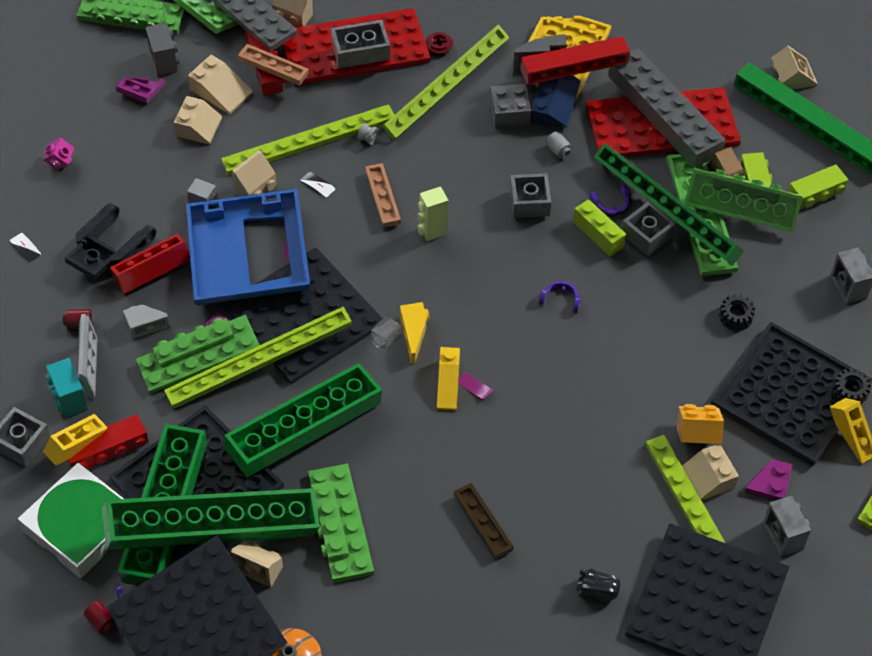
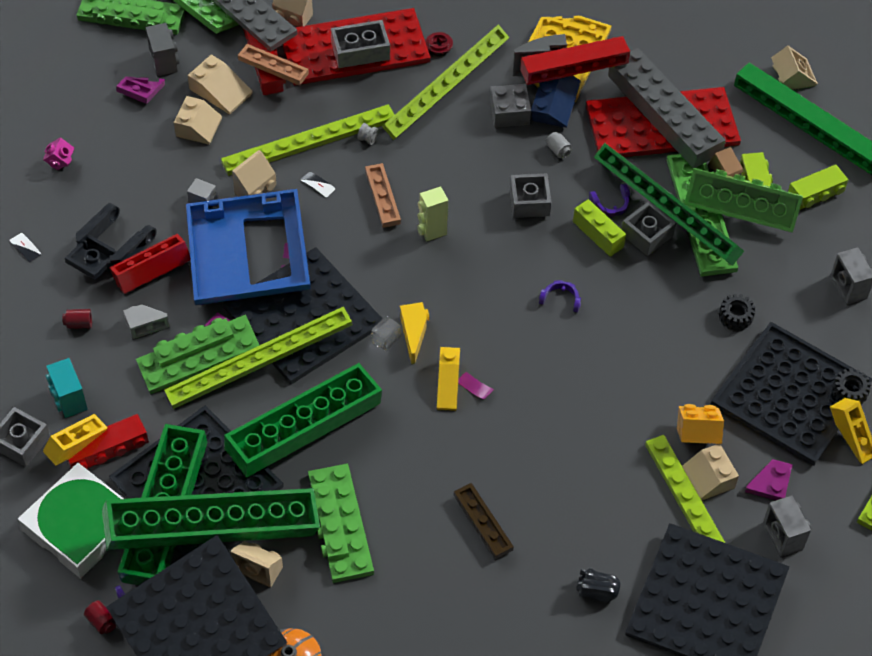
light grey piece [77,314,98,400] -> none

